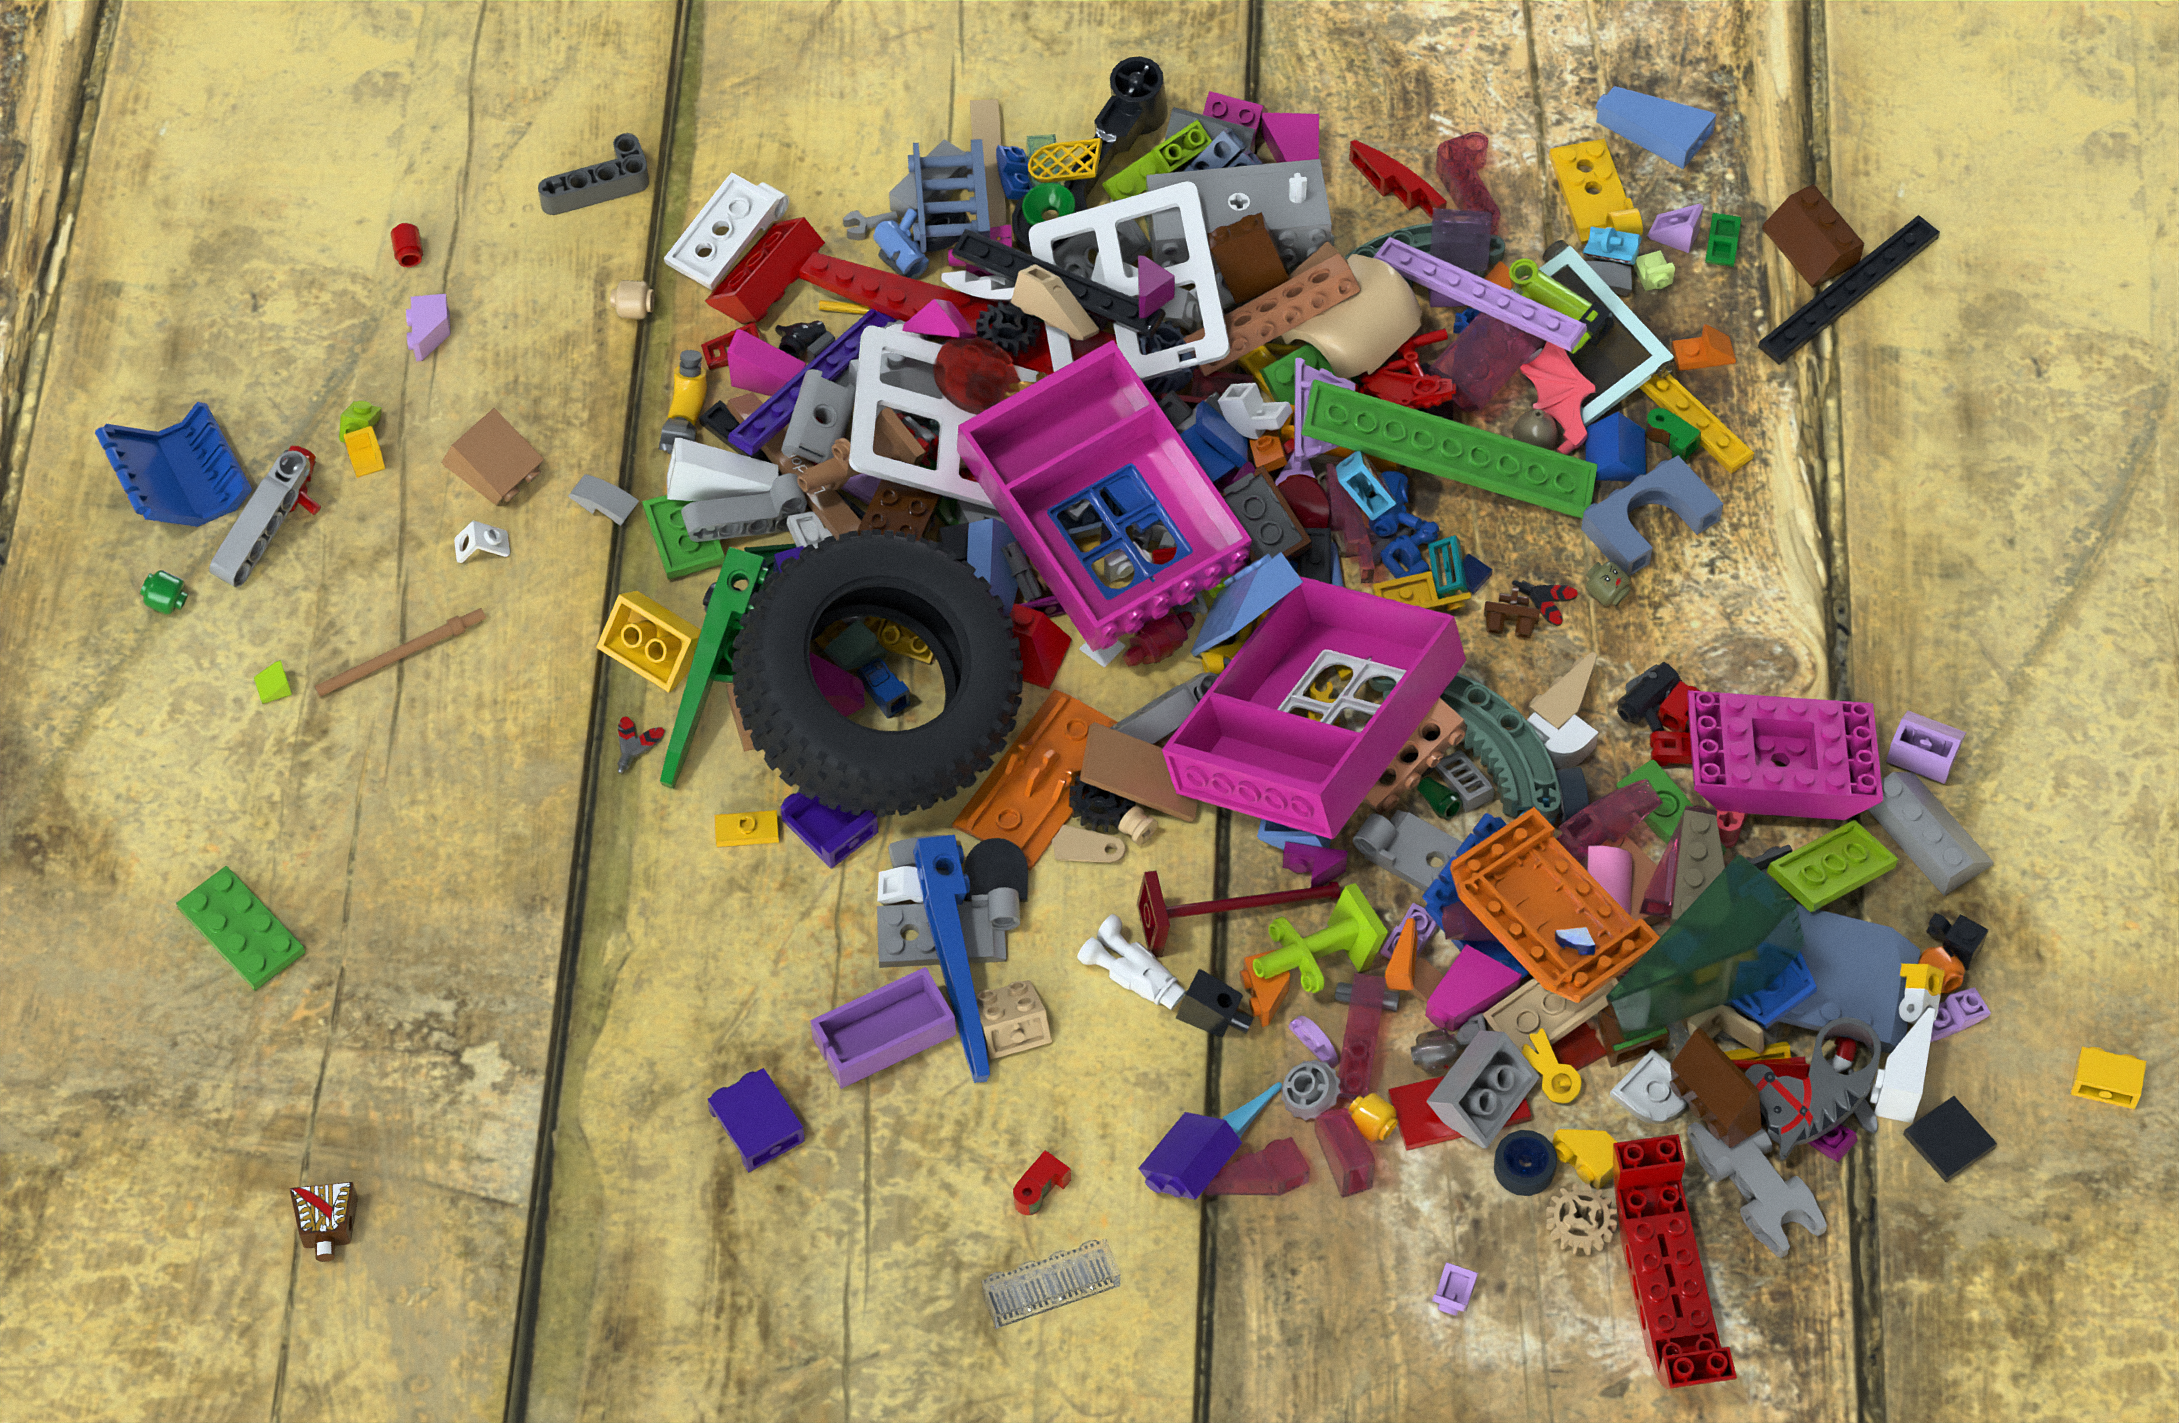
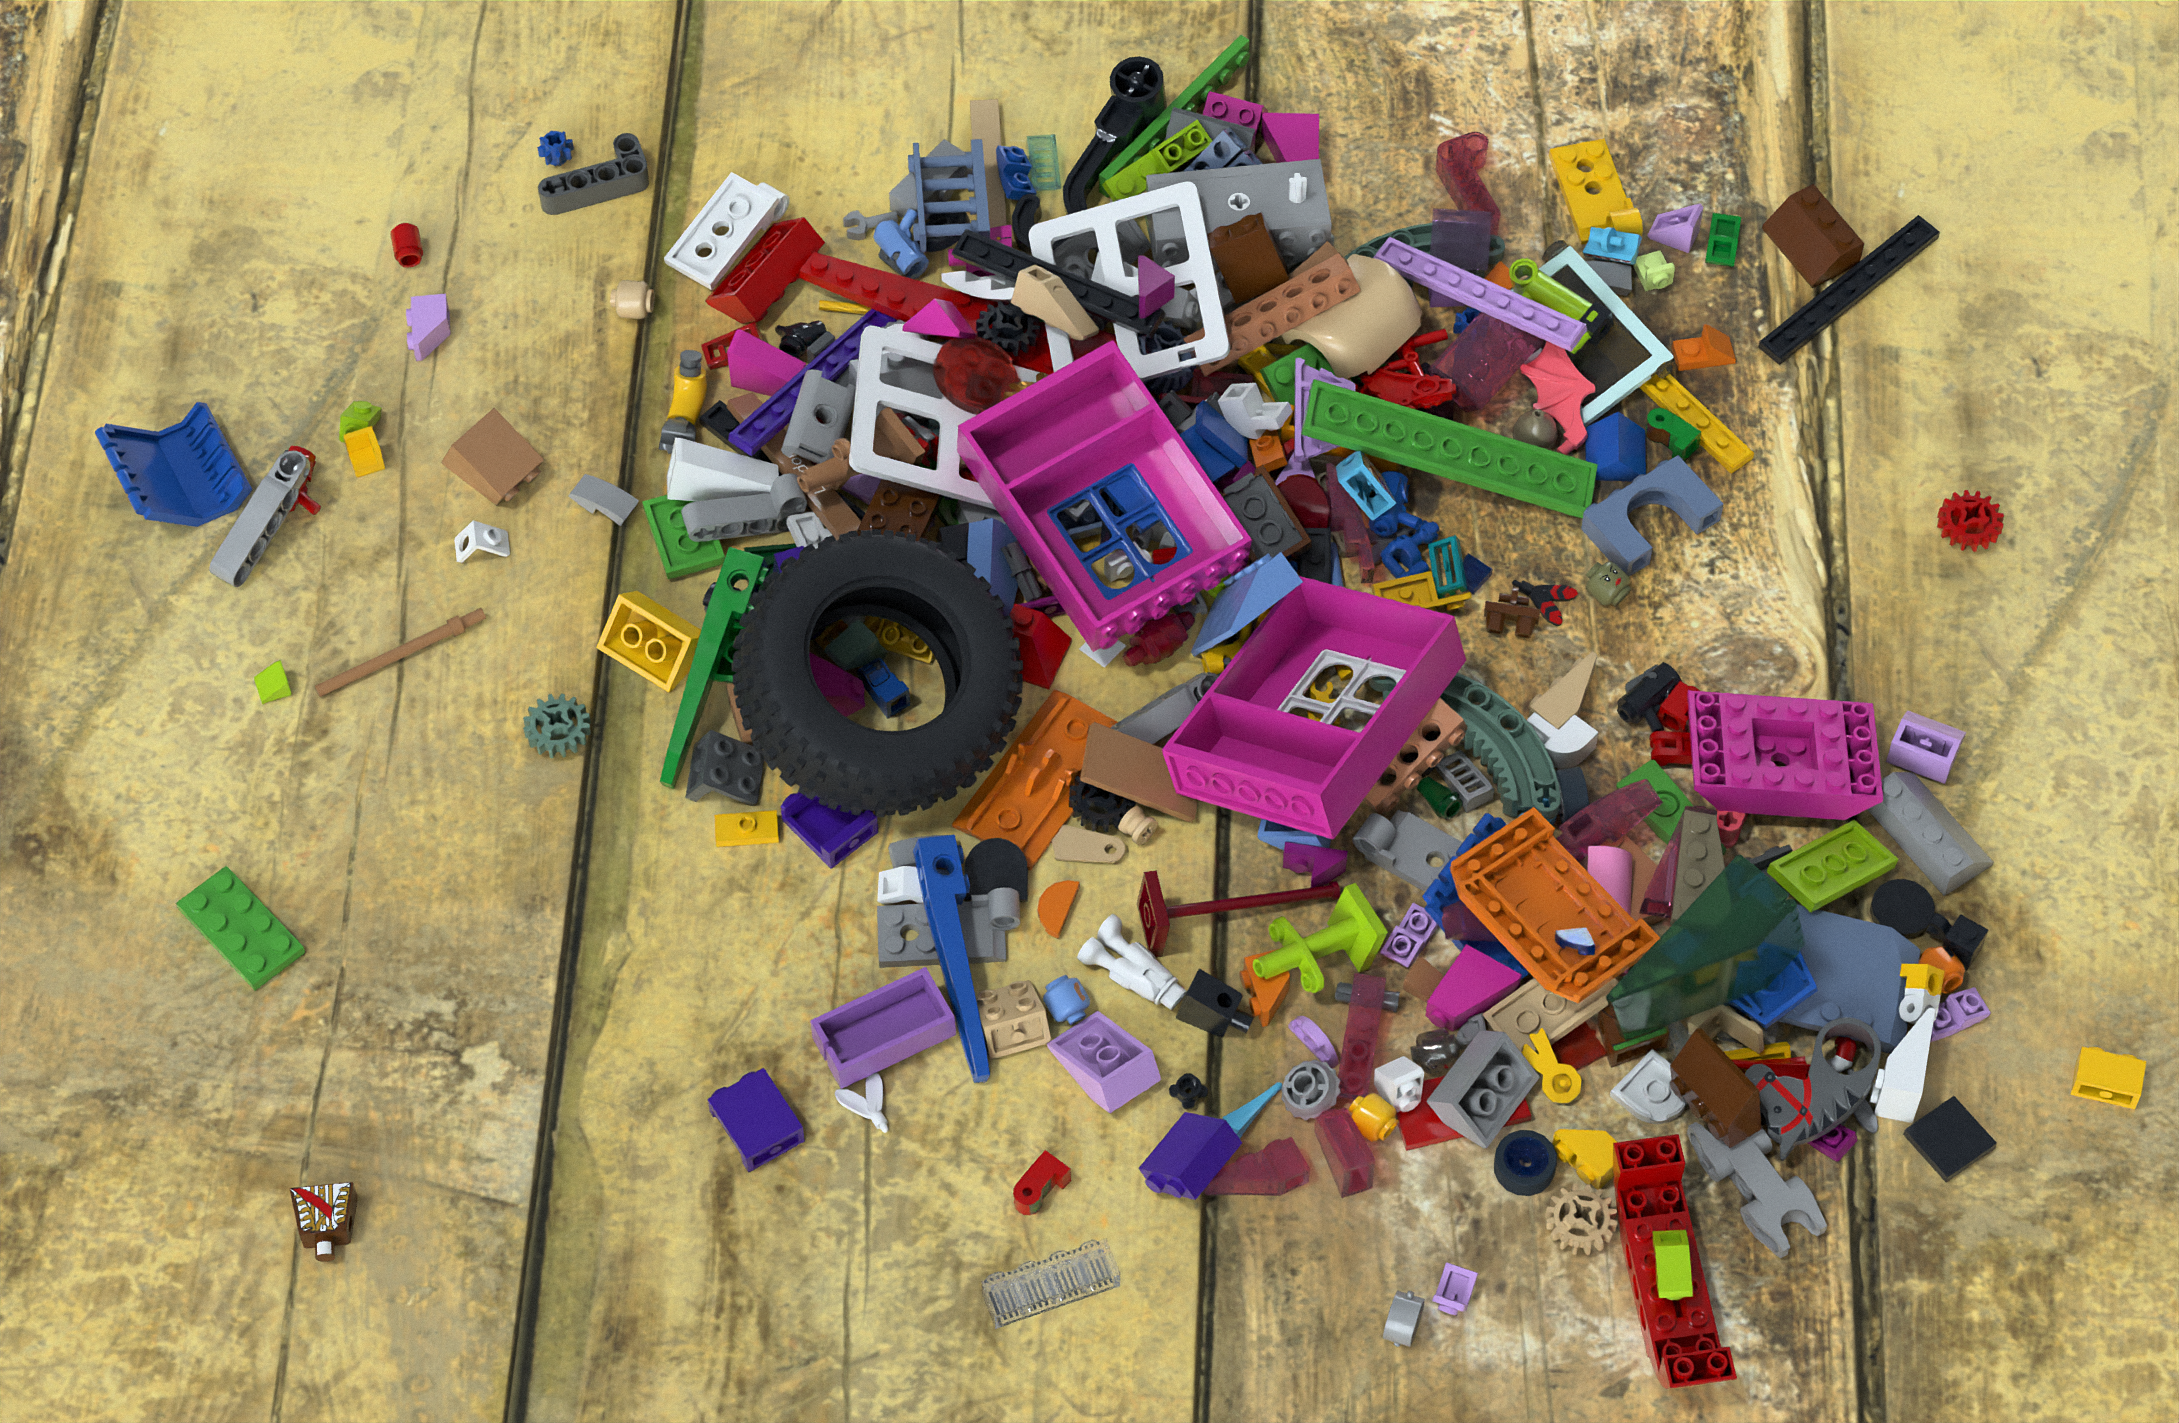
green head [140,570,188,615] -> none
piece [617,716,664,773] -> none
green piece [1022,183,1075,227] -> none
yellow window [1028,138,1103,183] -> none
red slope [1349,140,1447,222] -> none
orange slope [1385,918,1419,990] -> none
medium blue slope [1596,86,1716,169] -> none
none -> sand green gear [523,693,591,758]
none -> blue gear [537,131,574,166]
none -> dark grey bracket [685,730,765,806]
none -> white piece [835,1072,889,1133]
none -> orange tile [1037,880,1080,939]
none -> medium blue head [1043,975,1090,1025]
none -> lavender slope [1047,1011,1161,1113]
none -> bright green plate [1099,35,1250,198]
none -> black plate [1169,1073,1208,1109]
none -> white slope [1374,1056,1424,1112]
none -> light grey piece [1383,1290,1425,1347]
none -> lime slope [1653,1230,1693,1300]
none -> black tile [1870,879,1935,939]
none -> red gear [1937,490,2004,552]

